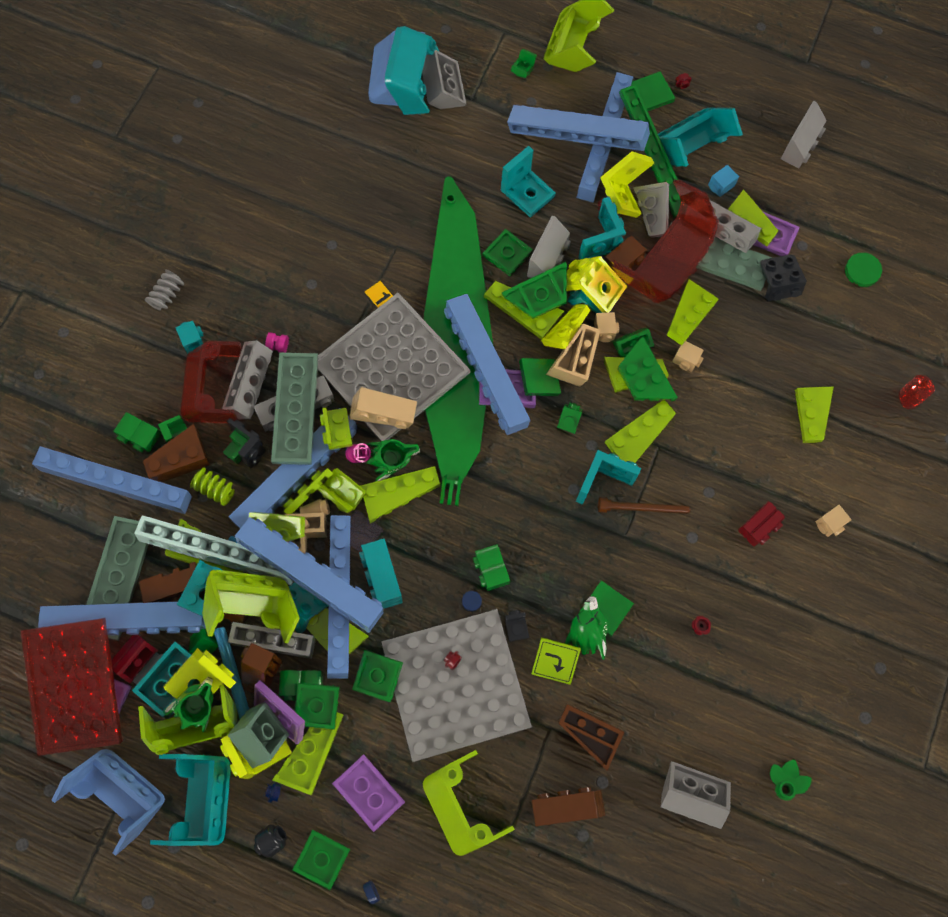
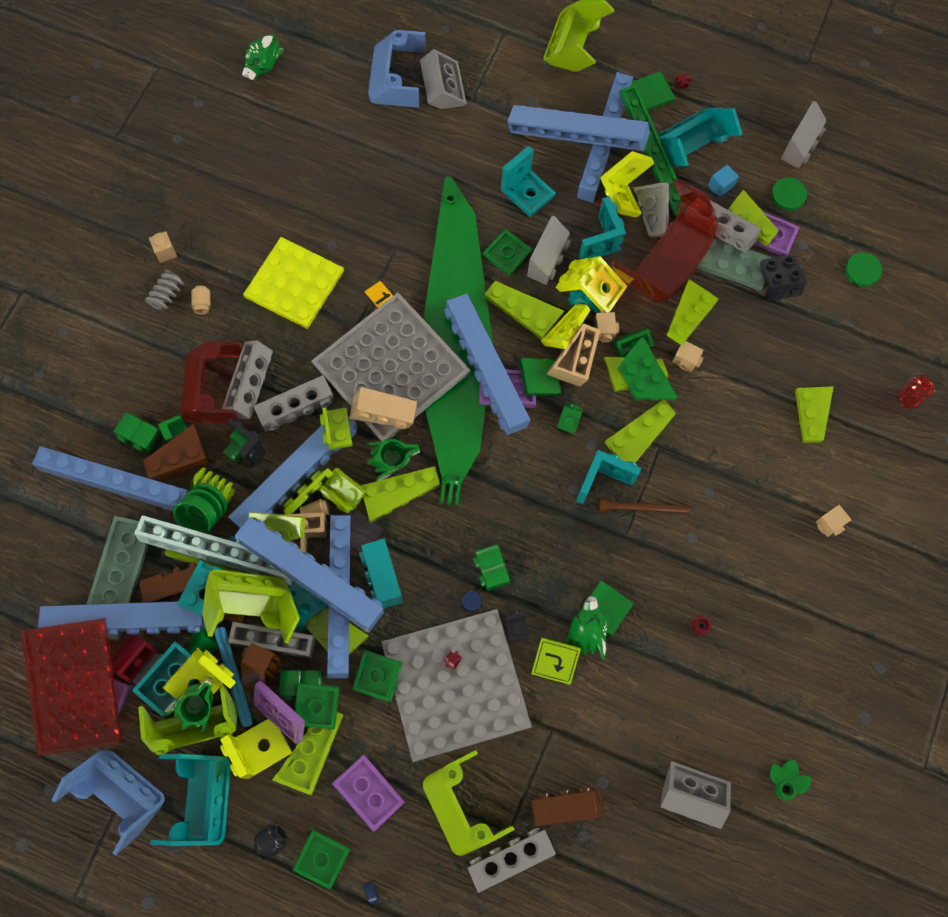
teal brick [175,321,205,354] -> none
sand green brick [228,702,289,768] -> none
dark pink wheel [265,332,289,353] -> none
clear blue plate [265,781,281,803] -> none
sand green plate [271,352,318,465] -> none
dark pink wheel [345,443,371,463] -> none
teal windscreen [385,26,440,115] -> none
green wing [502,262,567,319] -> none
green bracket [510,49,537,78] -> none
reddish brown wedge [558,703,624,771] -> none
reddish brown brick [604,235,646,278] -> none
dark red brick [738,501,785,547] -> none
none -> tan brick [149,232,177,263]
none -> green wheel [173,483,227,534]
none -> tan brick [191,286,211,315]
none -> green piece [242,34,285,81]
none -> neon yellow plate [243,237,344,329]
none -> light grey brick [467,828,556,893]
none -> green tile [771,177,807,211]

